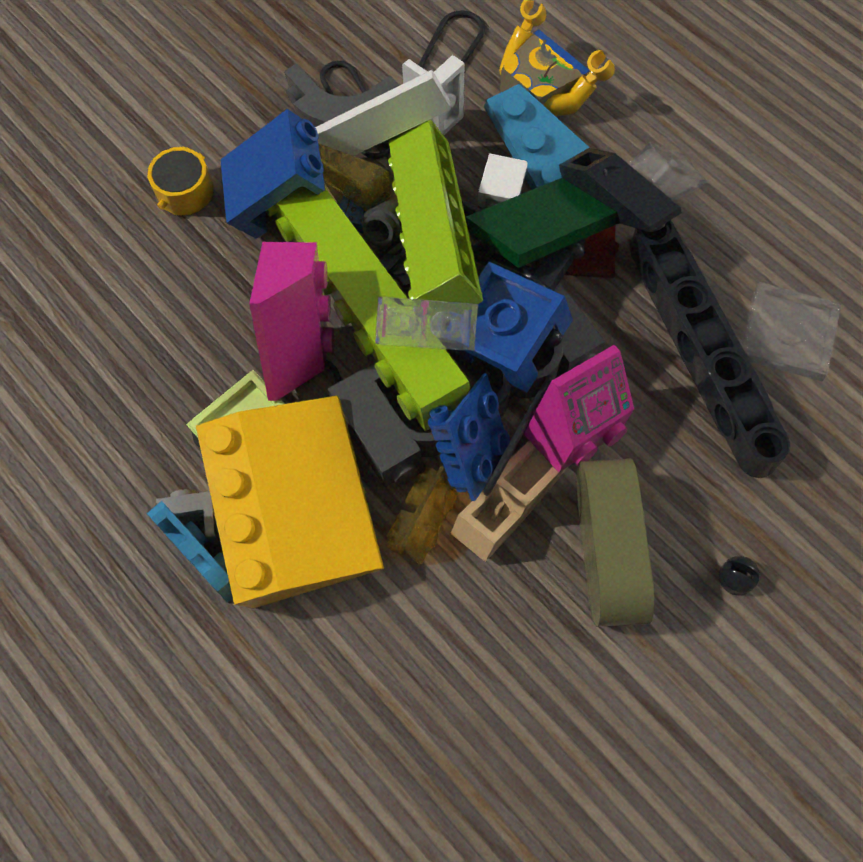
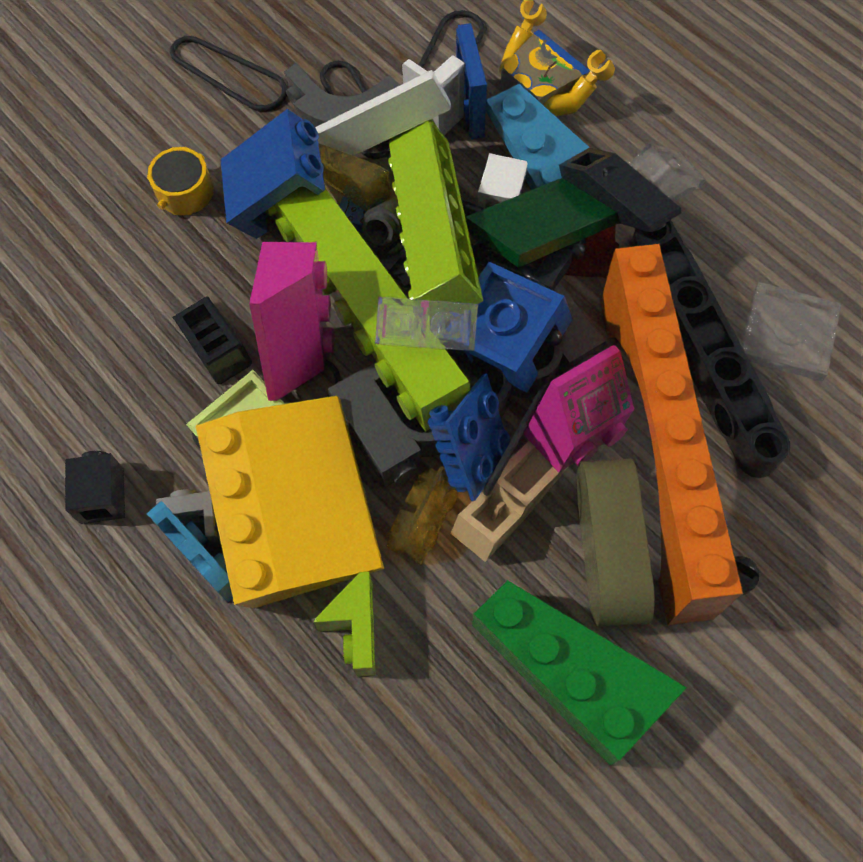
none -> black brick [65,451,125,524]
none -> black piece [170,36,287,111]
none -> black slope [172,296,252,384]
none -> lime slope [313,572,376,677]
none -> blue tile [456,23,487,139]
none -> green wedge [472,580,687,766]
none -> orange arch [600,244,743,625]

